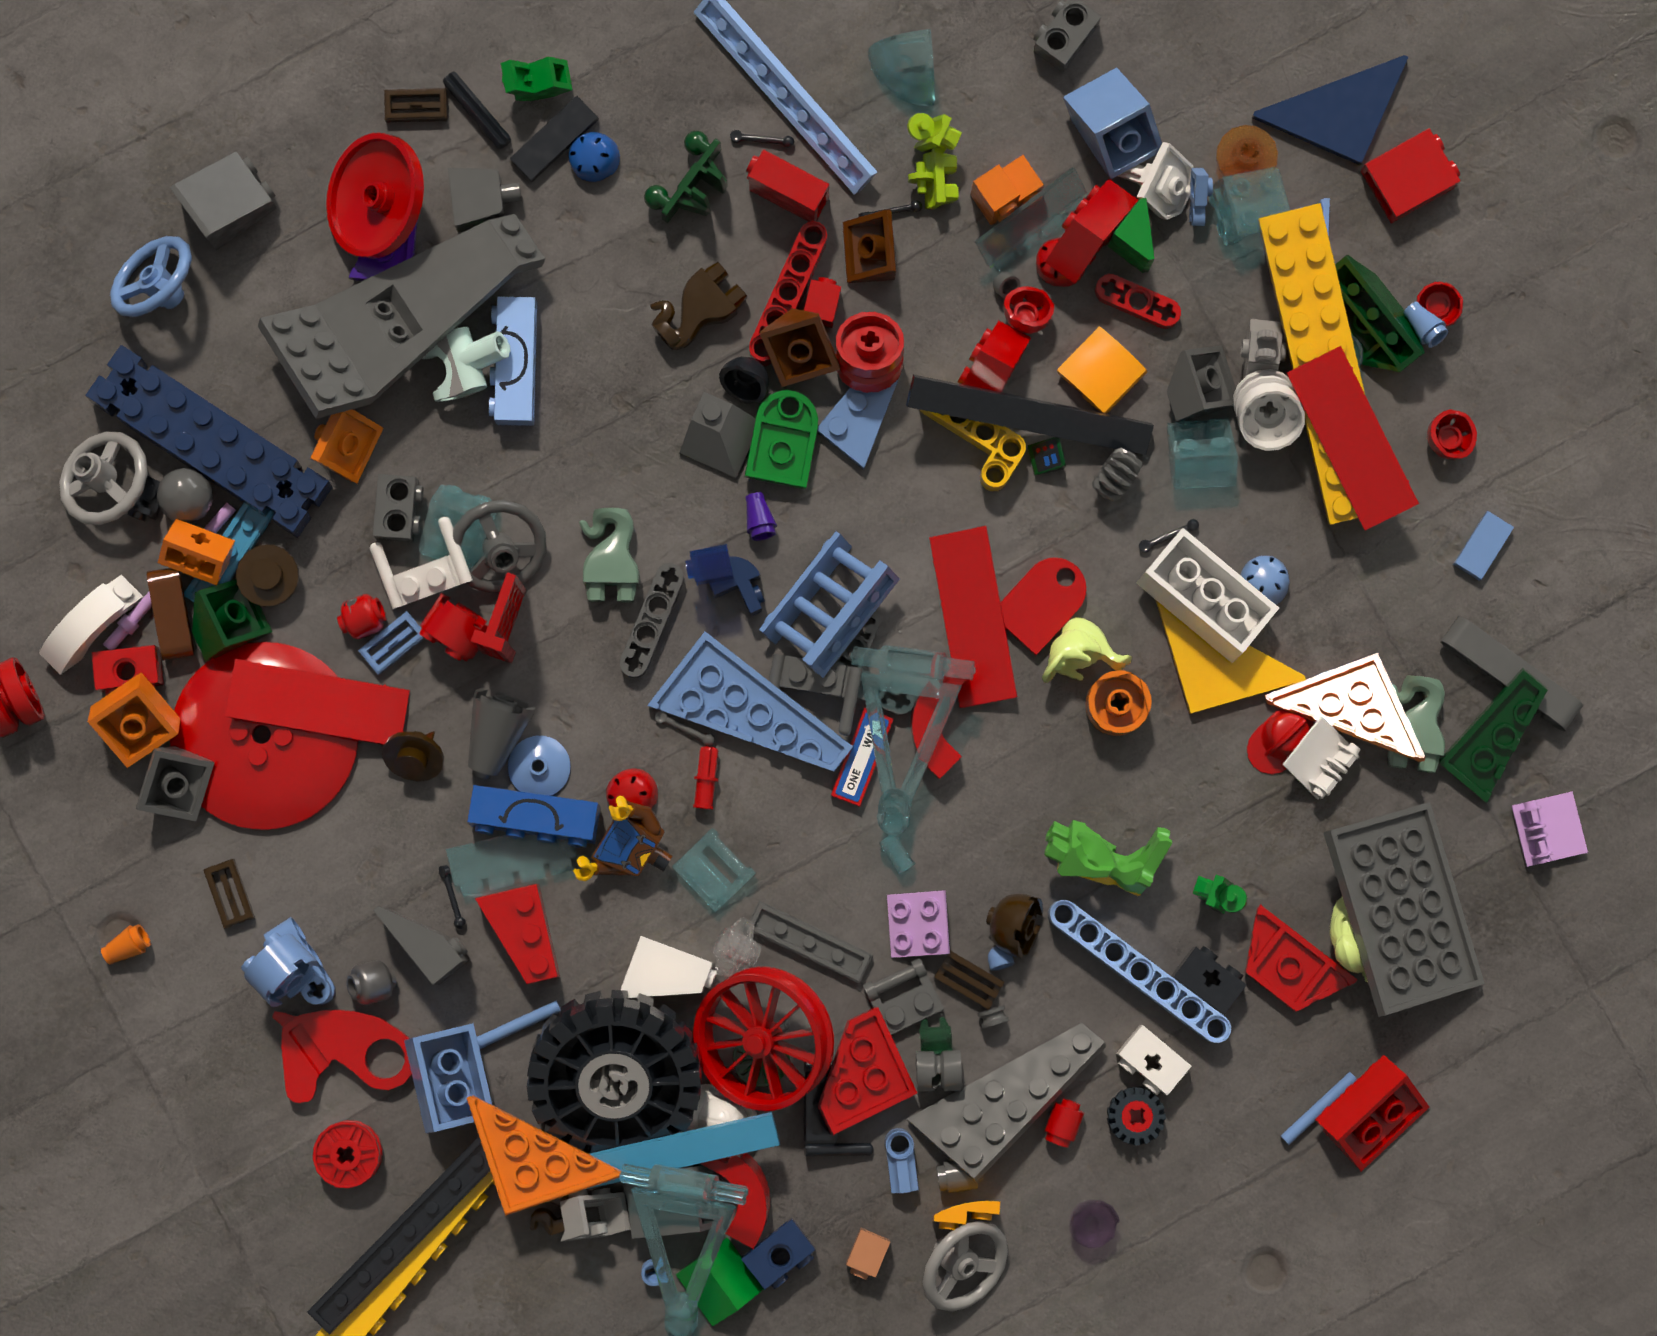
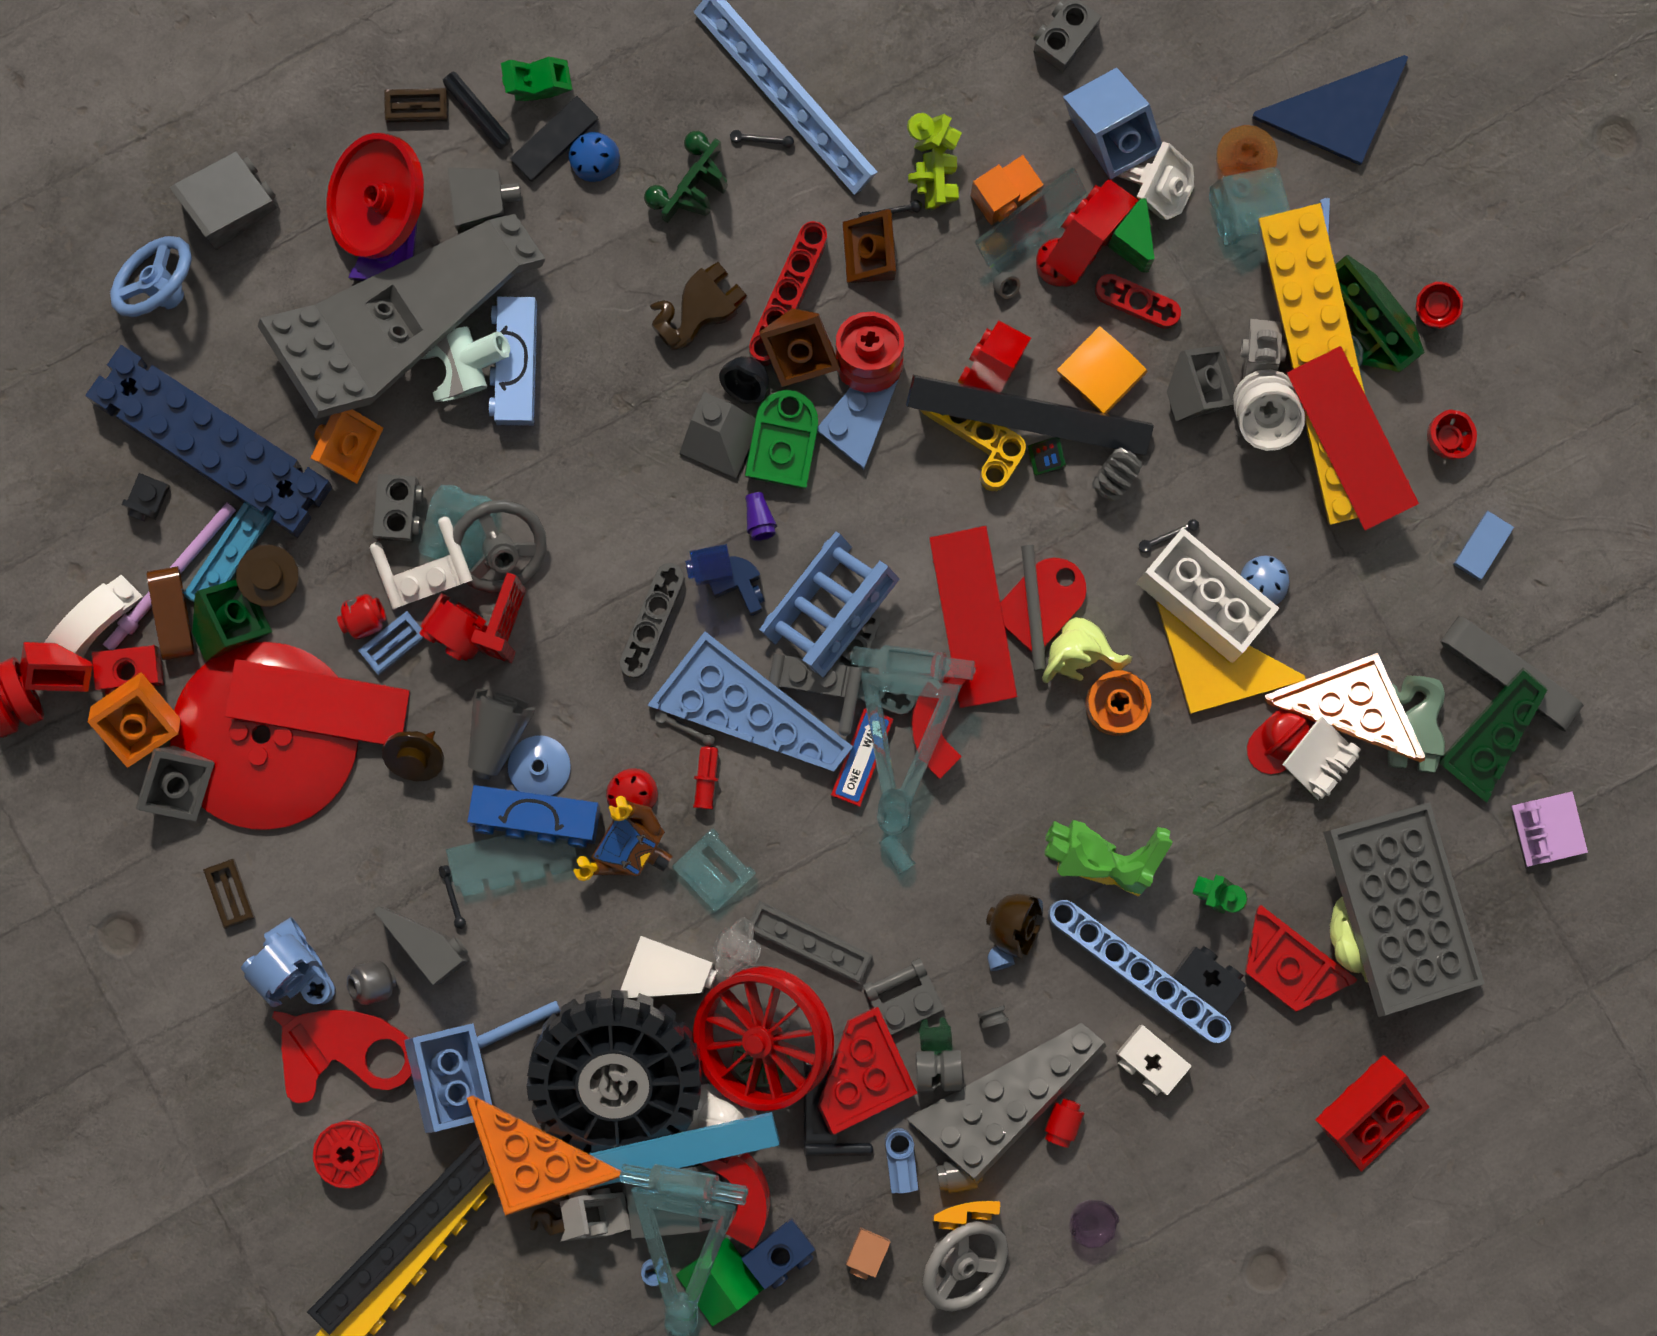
light grey piece [59,431,148,525] -> none
orange cone [101,924,151,965] -> none
dark grey piece [157,468,213,523] -> none
orange brick [158,519,235,585] -> none
red wedge [475,884,560,984] -> none
sand green hips [579,508,640,603] -> none
red brick [746,149,829,222] -> none
red brick [804,277,842,328] -> none
clear light blue brick [867,29,935,106] -> none
lavender hinge [887,890,950,958] -> none
dark brown tile [934,950,1005,1010] -> none
red helmet [1003,286,1054,334] -> none
black wheel [1107,1087,1166,1145] -> none
clear light blue slope [1167,418,1238,490] -> none
medium blue plate [1189,168,1213,226] -> none
medium blue bar [1280,1072,1357,1145] -> none
red brick [1361,128,1460,224] -> none
medium blue cone [1403,301,1448,348] -> none
none -> red slope [20,642,92,692]
none -> dark grey bar [1021,545,1046,670]

